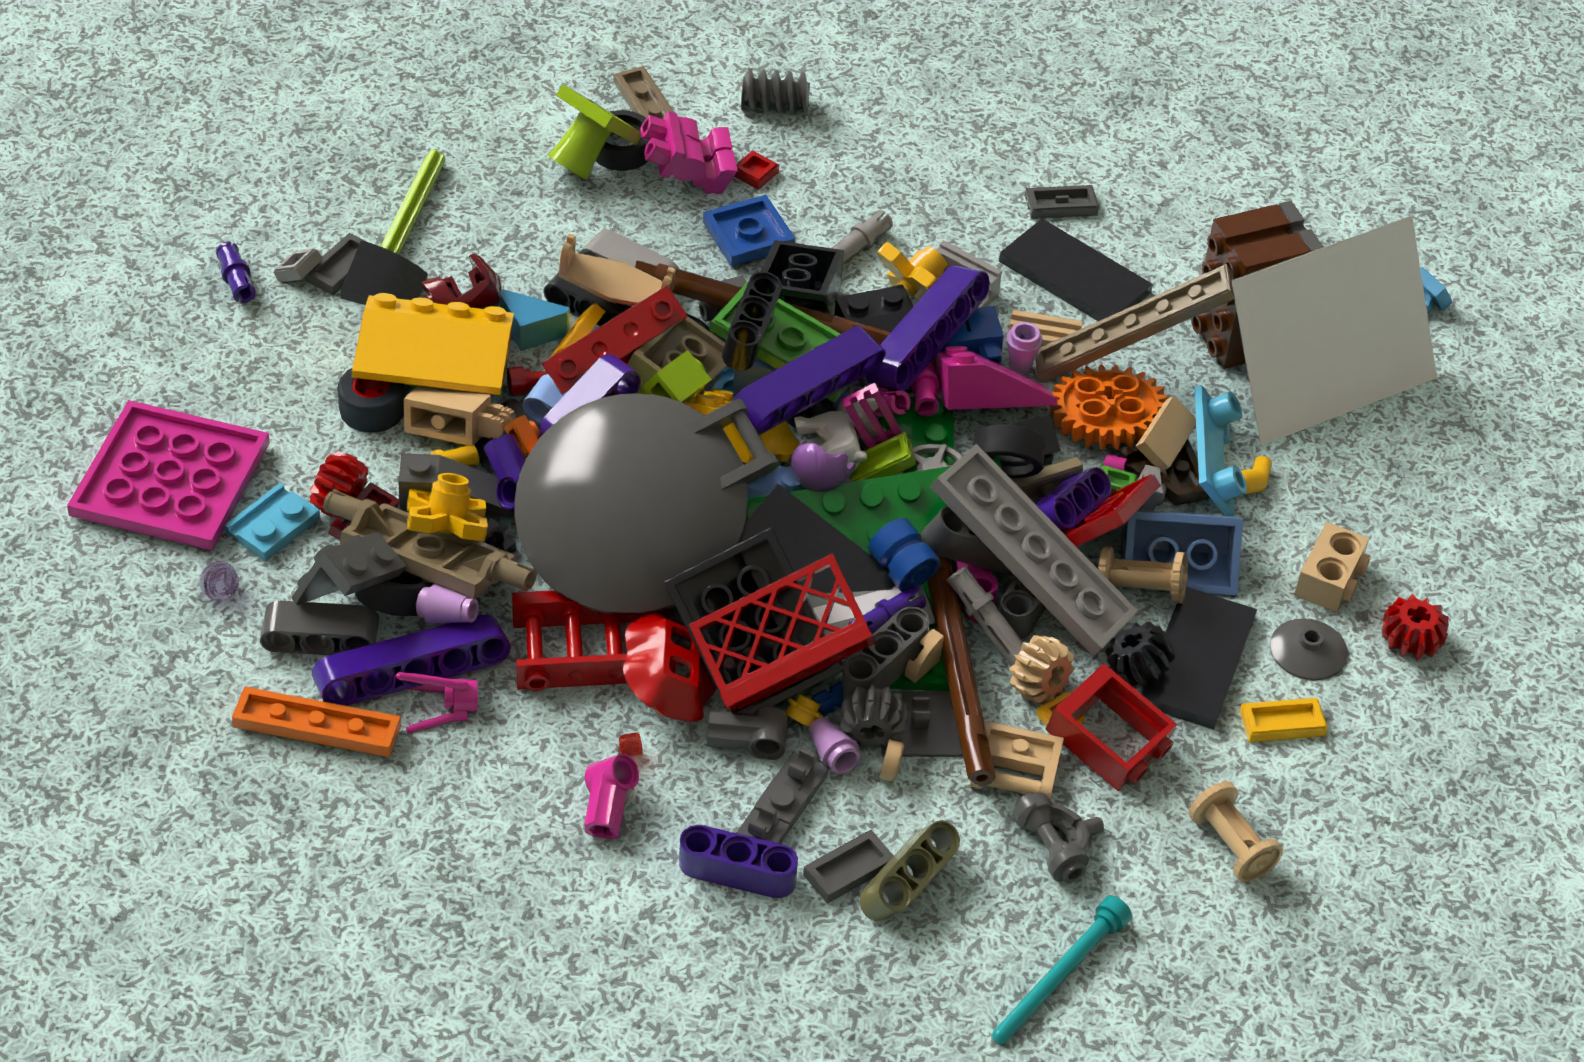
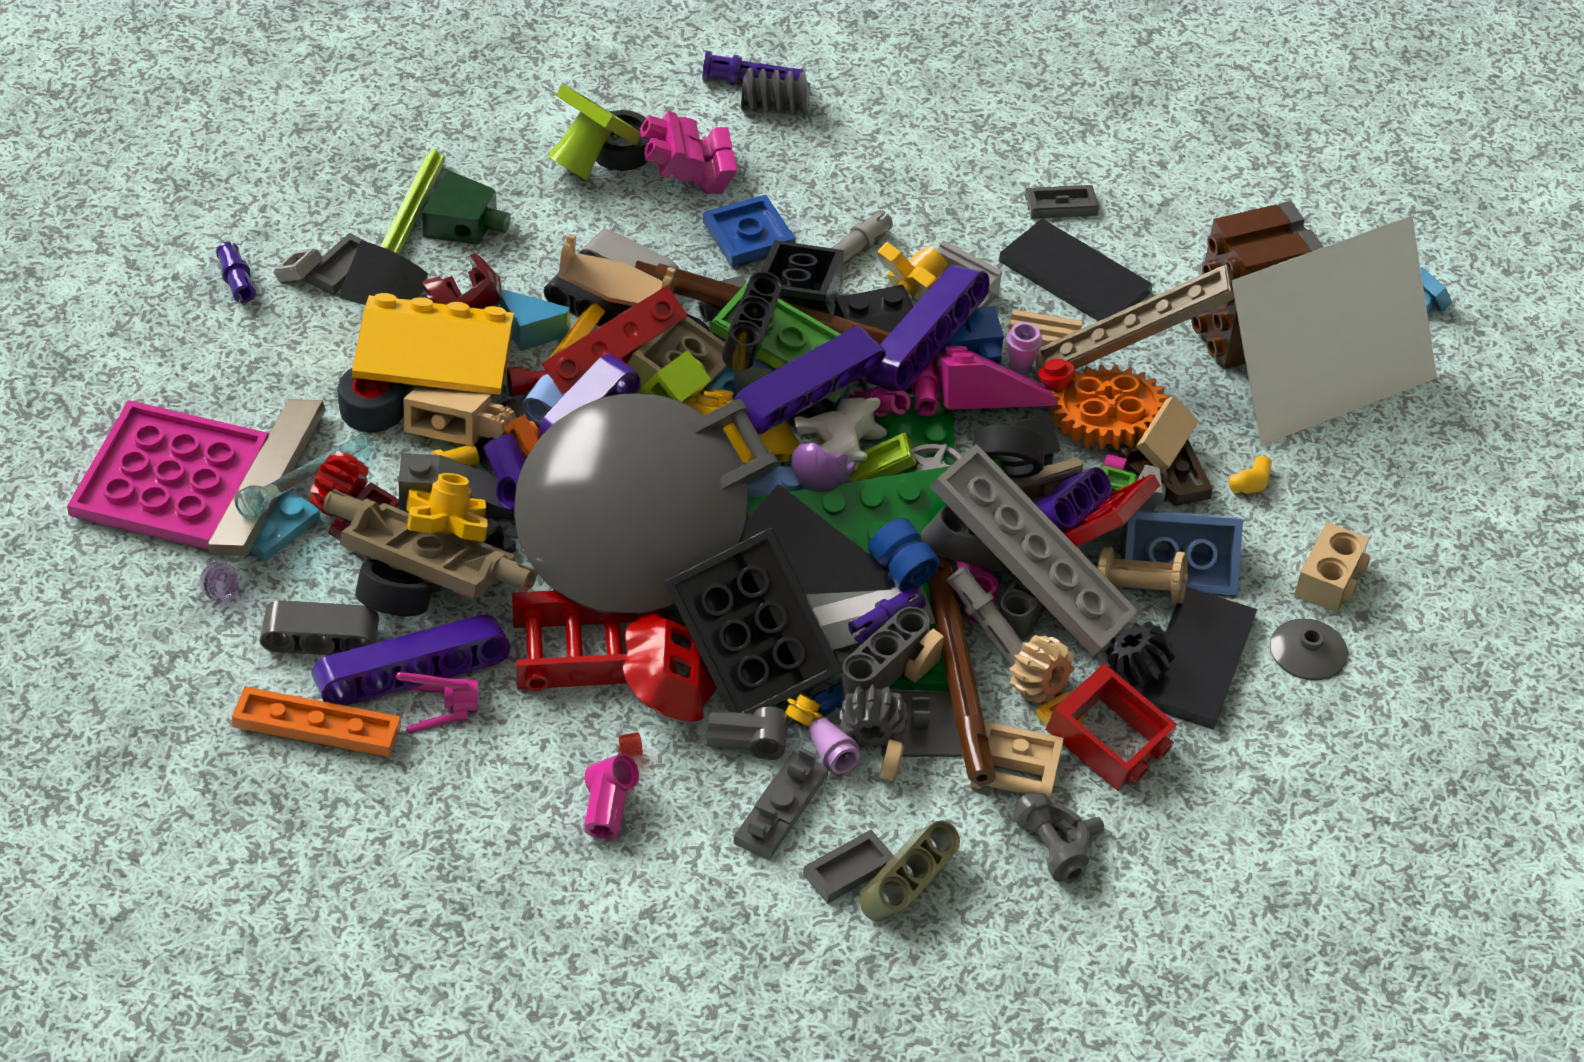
dark grey bracket [291,531,406,605] -> none
lavender cone [416,584,479,624] -> none
dark tan tile [613,66,675,119] -> none
dark purple beam [679,825,798,898] -> none
red fence [689,554,877,713] -> none
red tile [734,150,779,190] -> none
dark pink tile [841,383,903,449] -> none
teal piece [992,895,1133,1044] -> none
tan hose [1189,781,1284,883] -> none
medium azure brick [1194,385,1247,516] -> none
yellow tile [1240,698,1328,742] -> none
red gear [1381,594,1449,660] -> none
none -> tile [208,399,326,556]
none -> clear light blue piece [234,434,370,519]
none -> dark green torso [422,171,511,245]
none -> dark purple pin [702,50,804,85]
none -> red plate [1038,359,1075,391]

